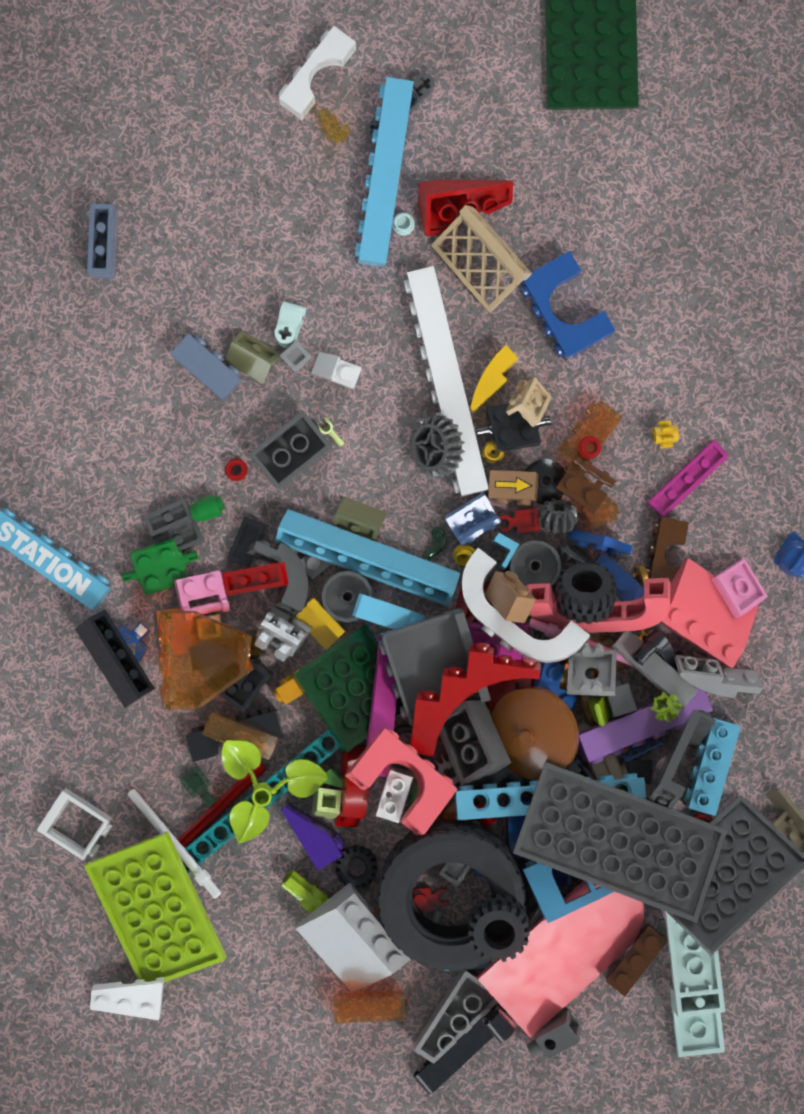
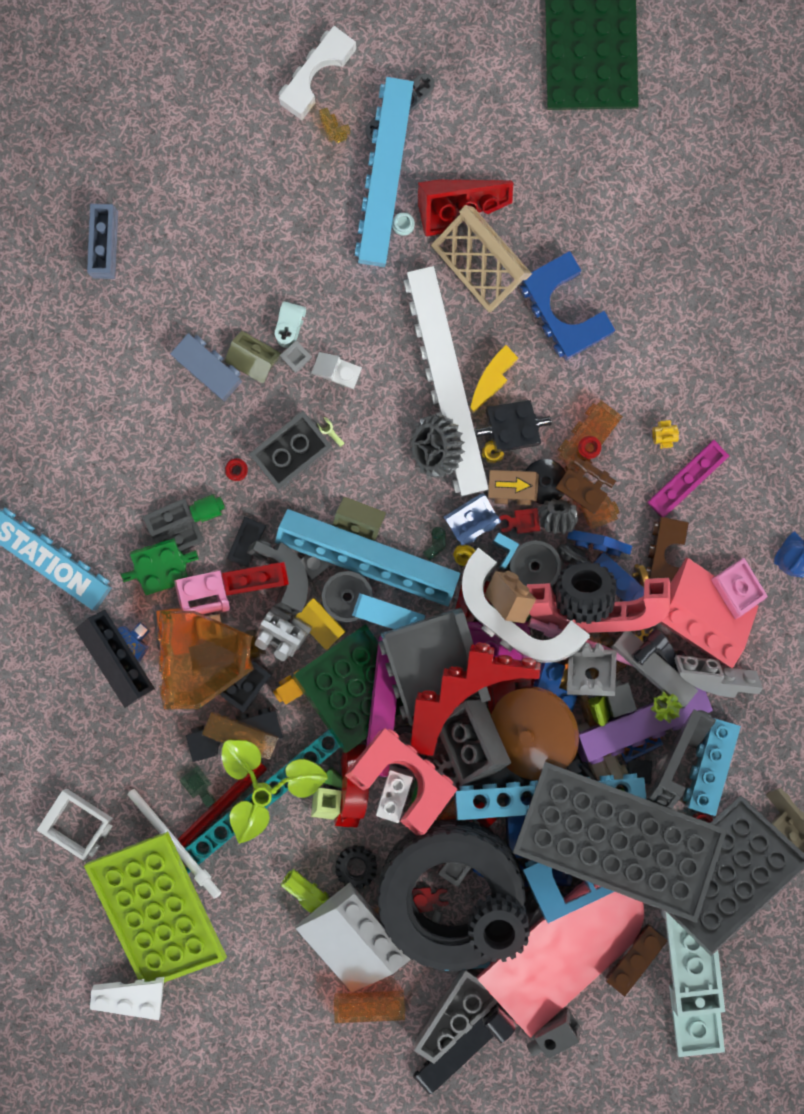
dark purple slope [281,802,345,870] -> none
tan bracket [505,377,552,427] -> none

